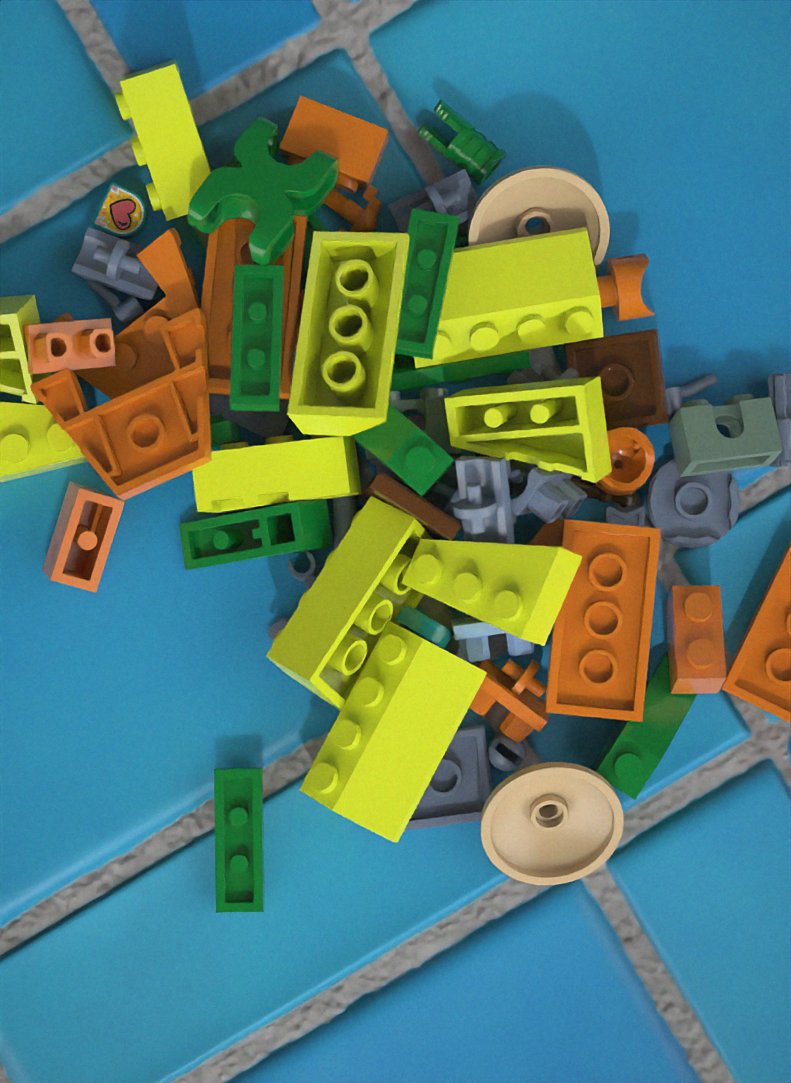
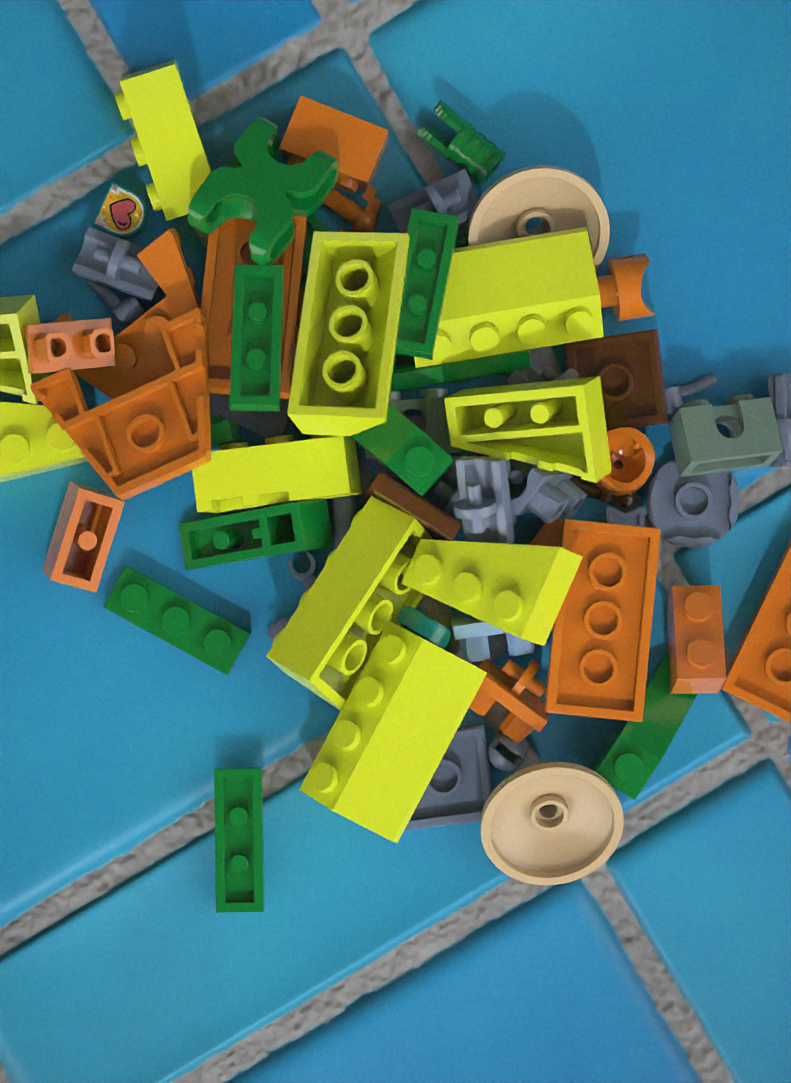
none -> green plate [103,566,251,675]

